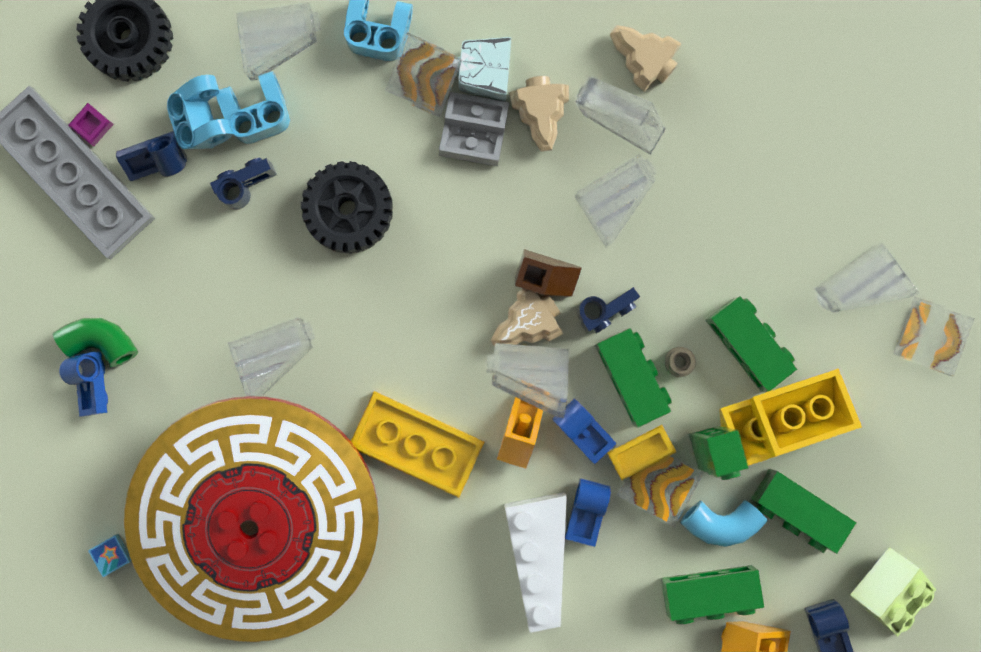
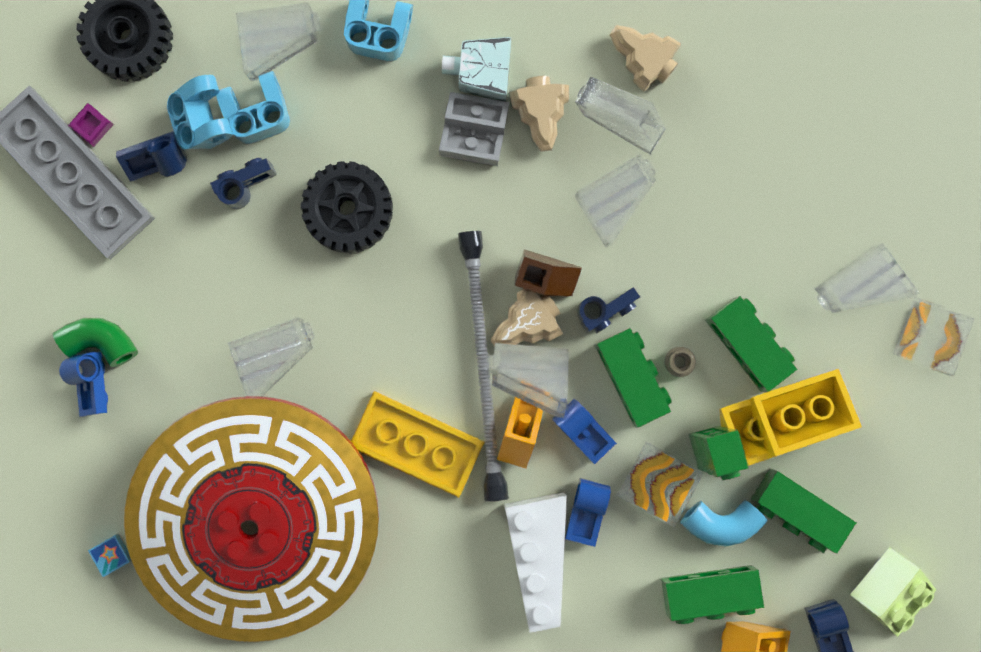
clear slope [385,32,462,117] -> none
yellow tile [607,425,677,481] -> none
none -> light grey hose [458,231,509,502]

